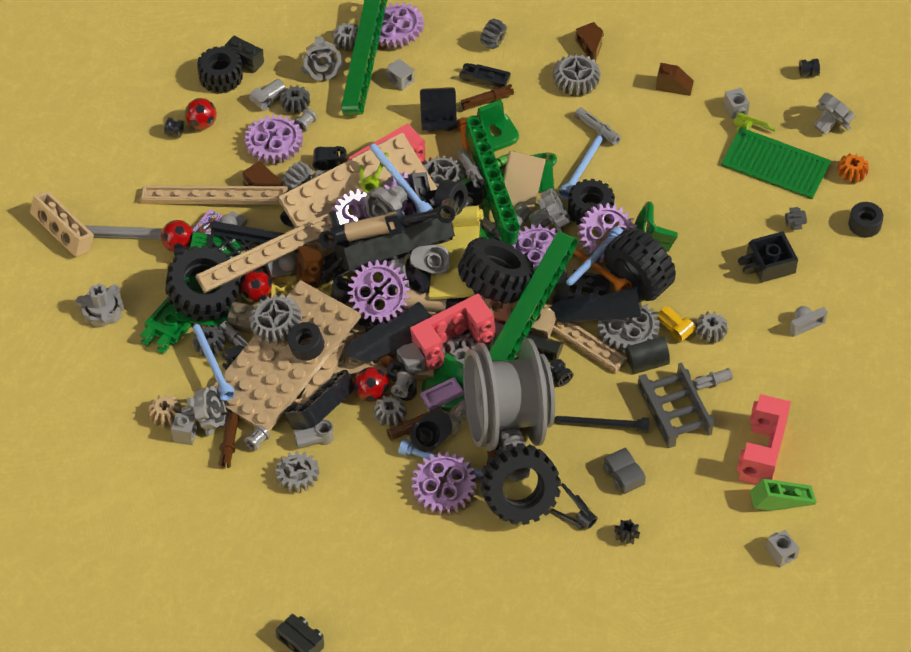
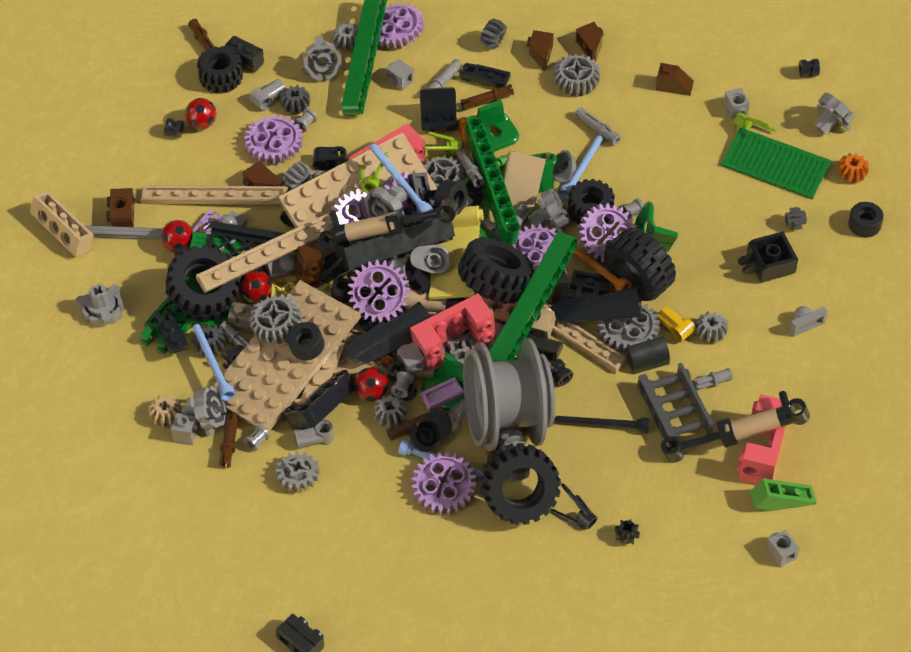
light blue piece [566,227,623,286] -> none
dark grey brick [603,448,646,494] -> none
none -> reddish brown brick [106,188,135,227]
none -> black hinge [153,307,189,355]
none -> reddish brown pin [188,19,214,52]
none -> lime plant [424,132,462,161]
none -> light grey pin [428,59,463,88]
none -> reddish brown slope [527,30,554,70]
none -> light grey piece [553,150,576,183]
none -> light grey bush [620,198,644,219]
none -> black piece [661,391,810,463]

